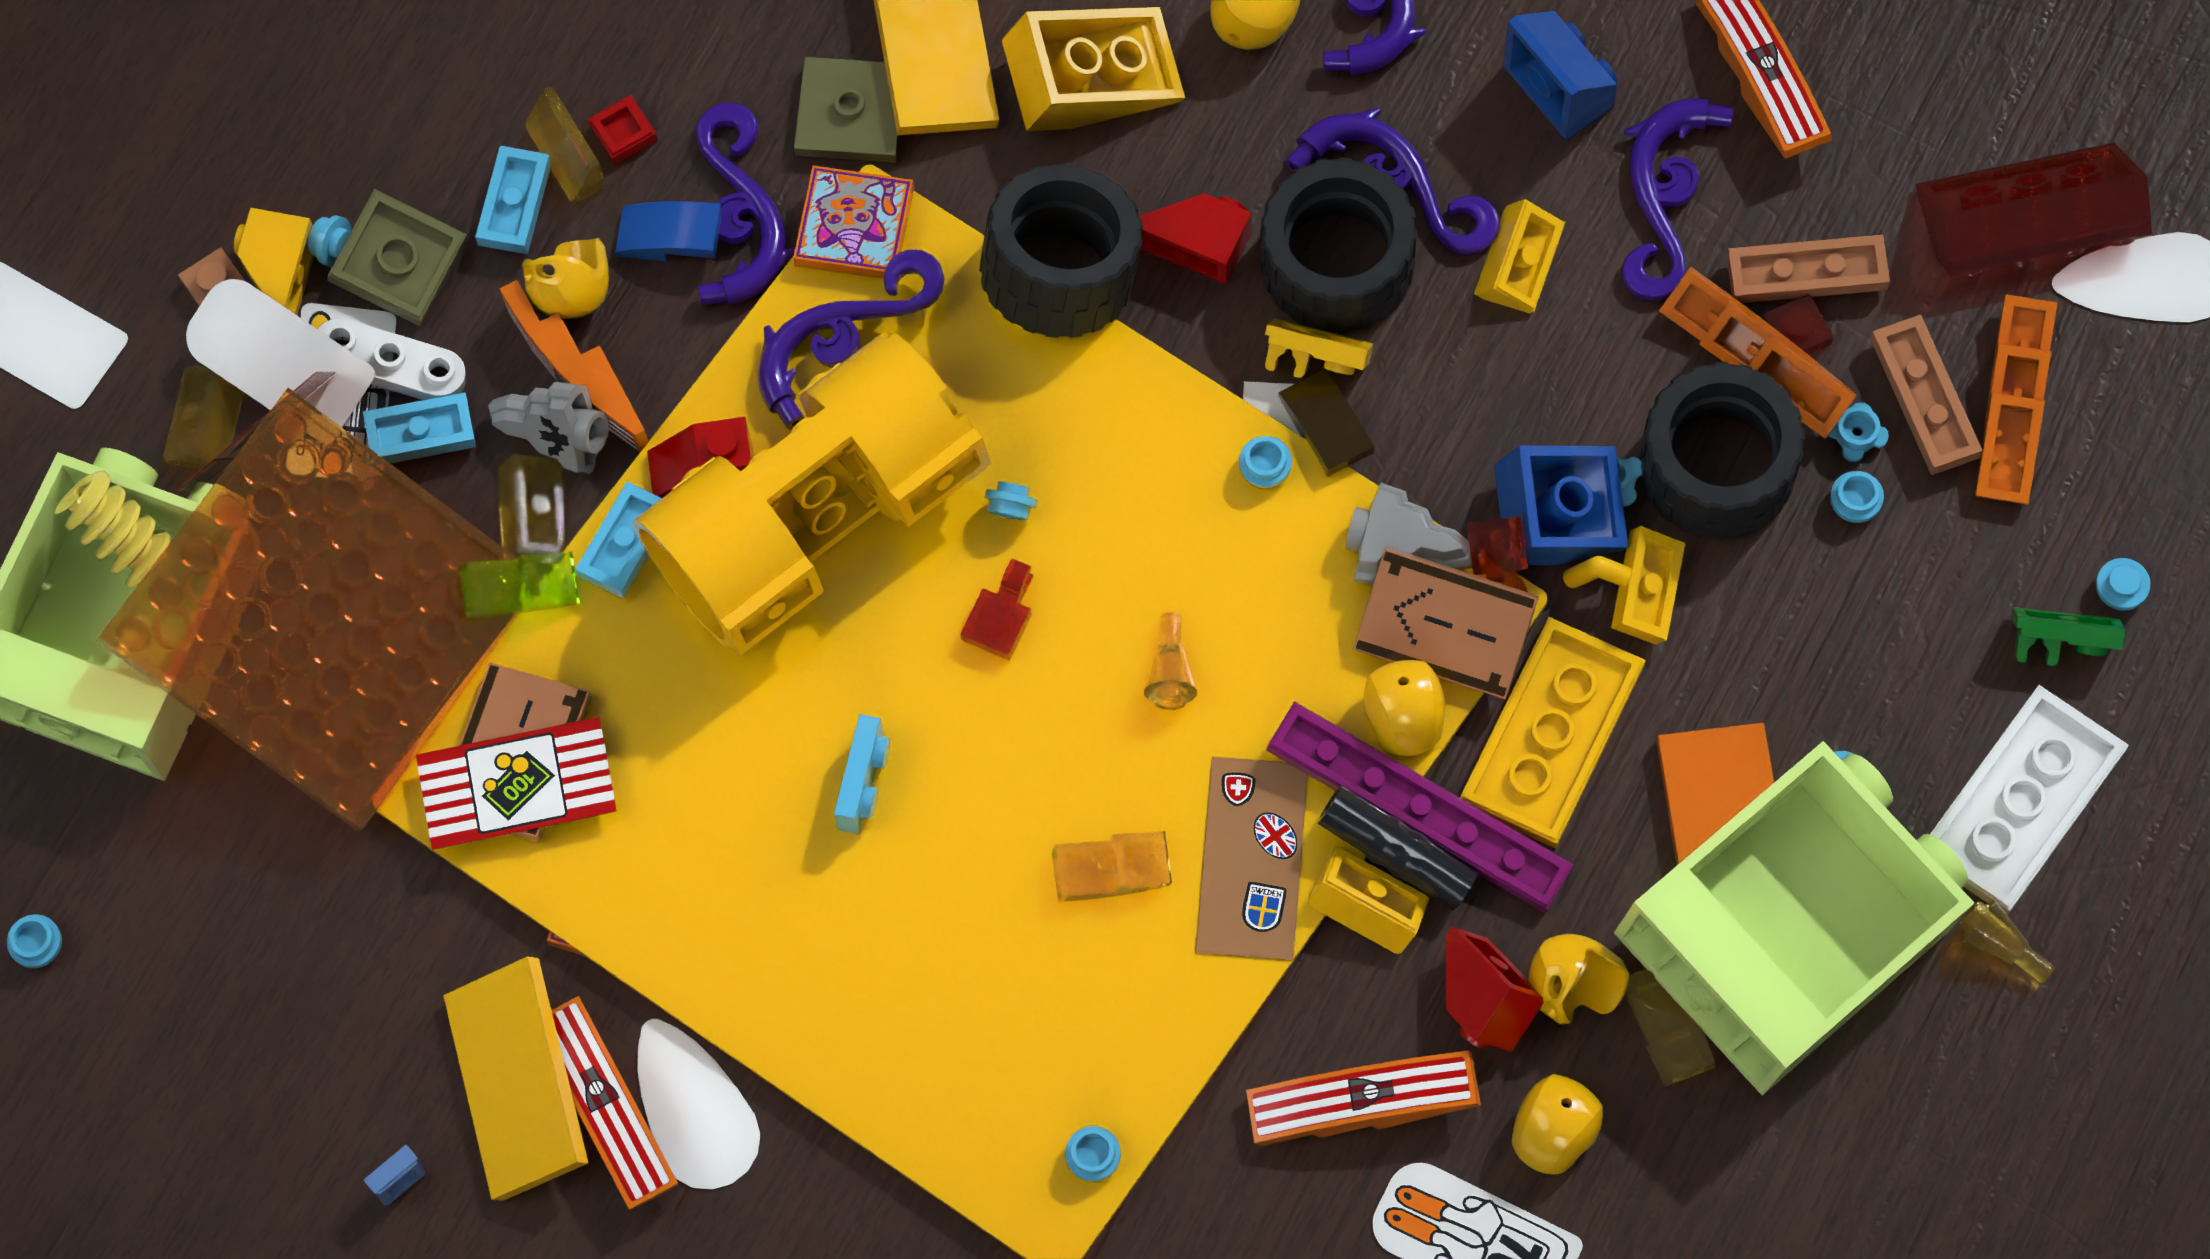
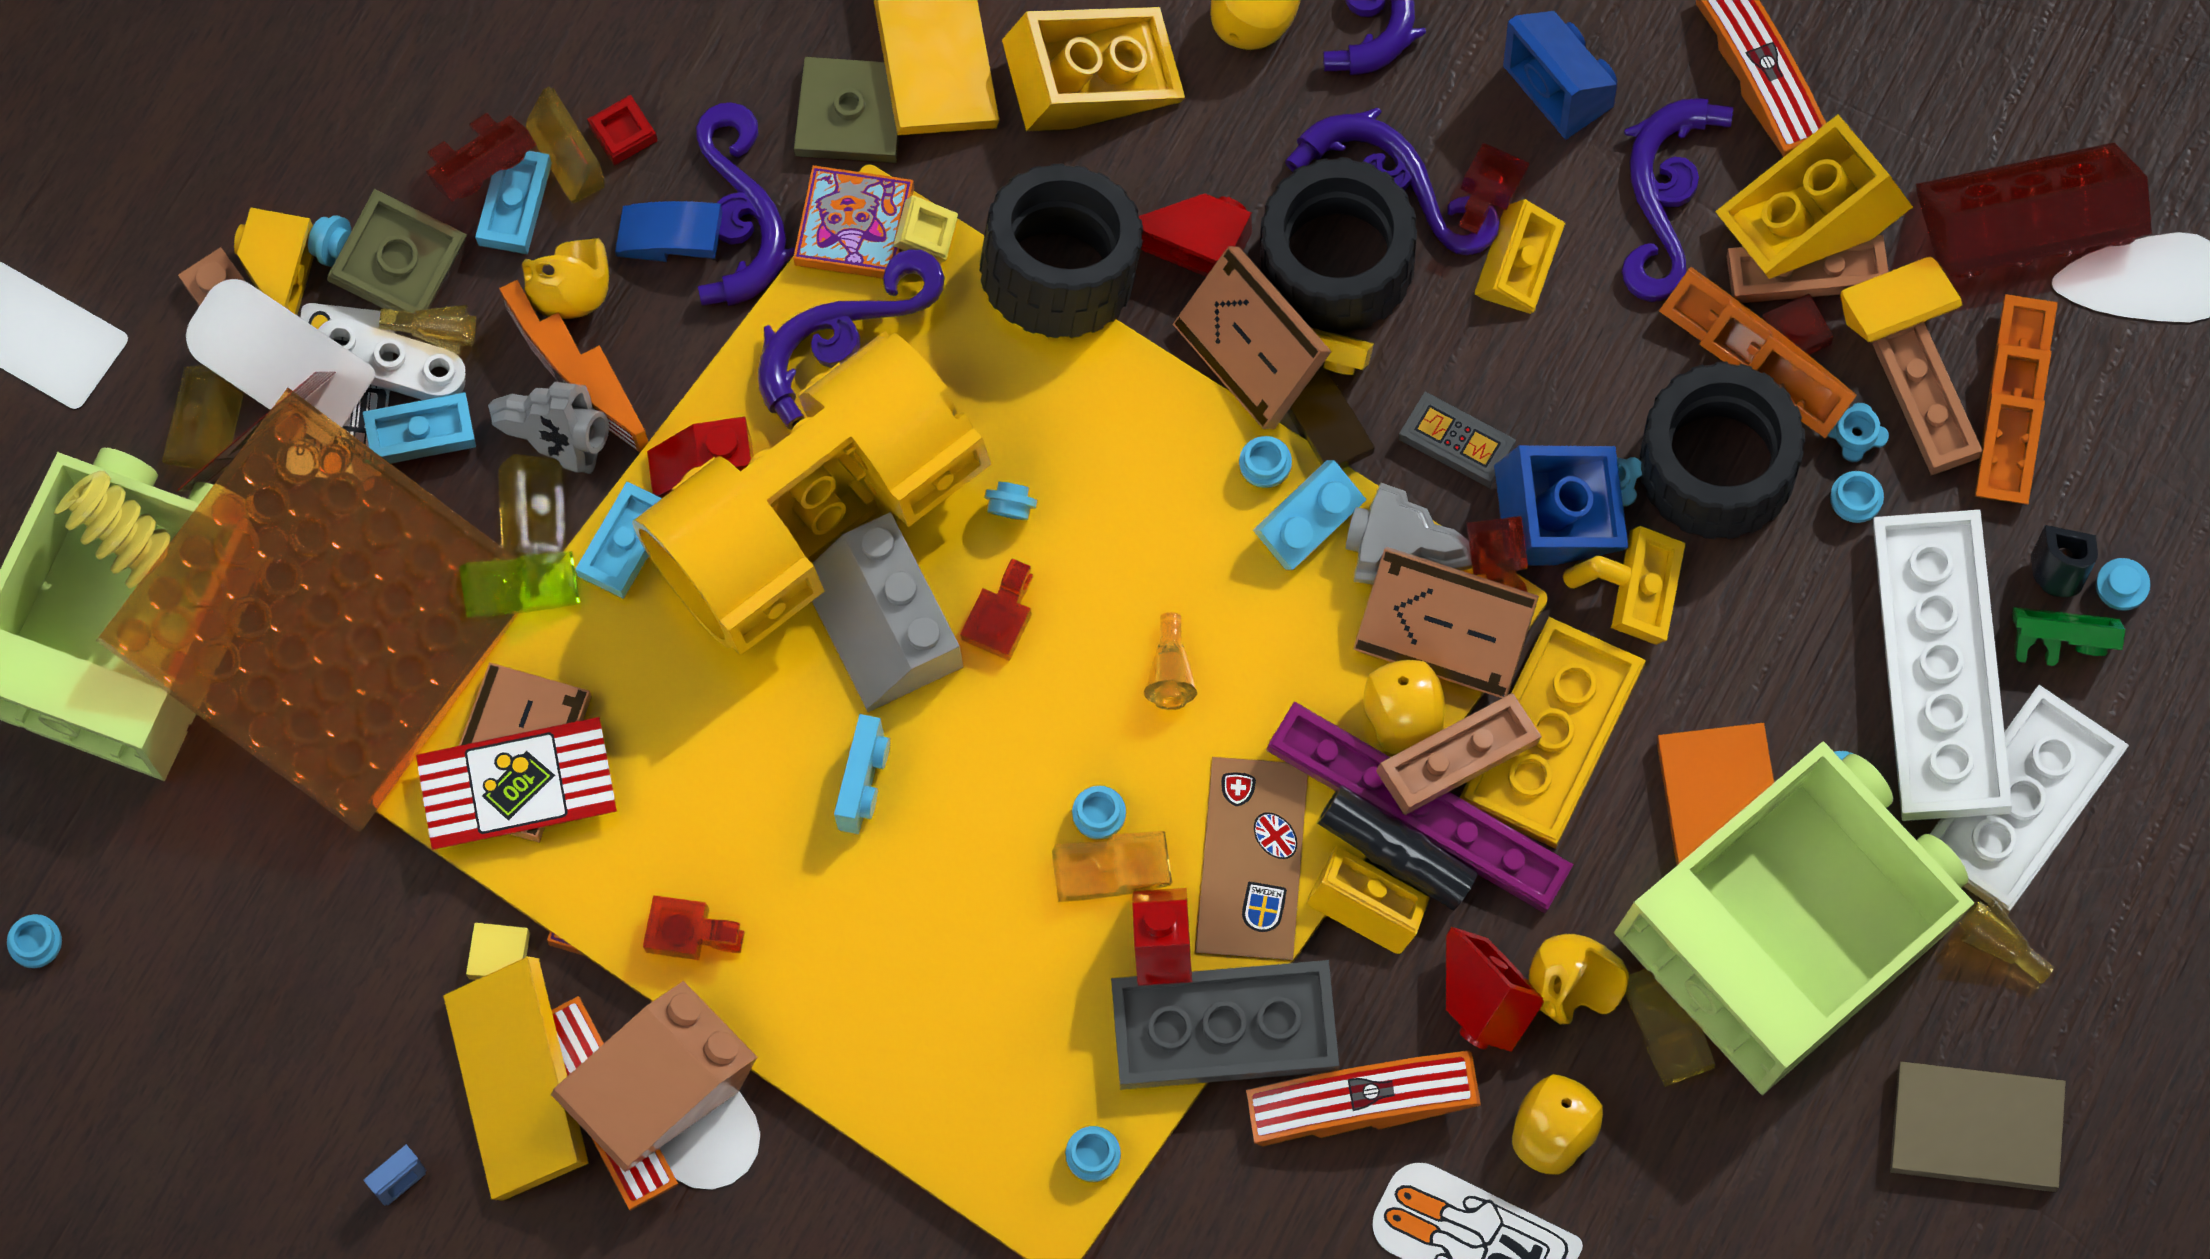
none -> clear yellow cone [379,305,477,356]
none -> clear red plate [426,113,537,202]
none -> light yellow tile [466,923,530,980]
none -> nougat slope [551,981,757,1172]
none -> clear red plate [643,895,745,960]
none -> light grey slope [812,512,963,712]
none -> light yellow tile [894,195,958,264]
none -> medium azure plate [1072,786,1126,839]
none -> dark grey plate [1111,960,1339,1090]
none -> red slope [1132,888,1192,986]
none -> nougat tile [1173,246,1331,429]
none -> medium azure plate [1253,460,1367,570]
none -> nougat plate [1376,693,1542,815]
none -> tile [1399,391,1516,488]
none -> clear red plate [1459,143,1530,234]
none -> yellow slope [1715,114,1913,279]
none -> yellow slope [1840,257,1962,343]
none -> white plate [1873,510,2012,821]
none -> dark tan tile [1890,1061,2066,1192]
none -> black plate [2031,525,2098,597]

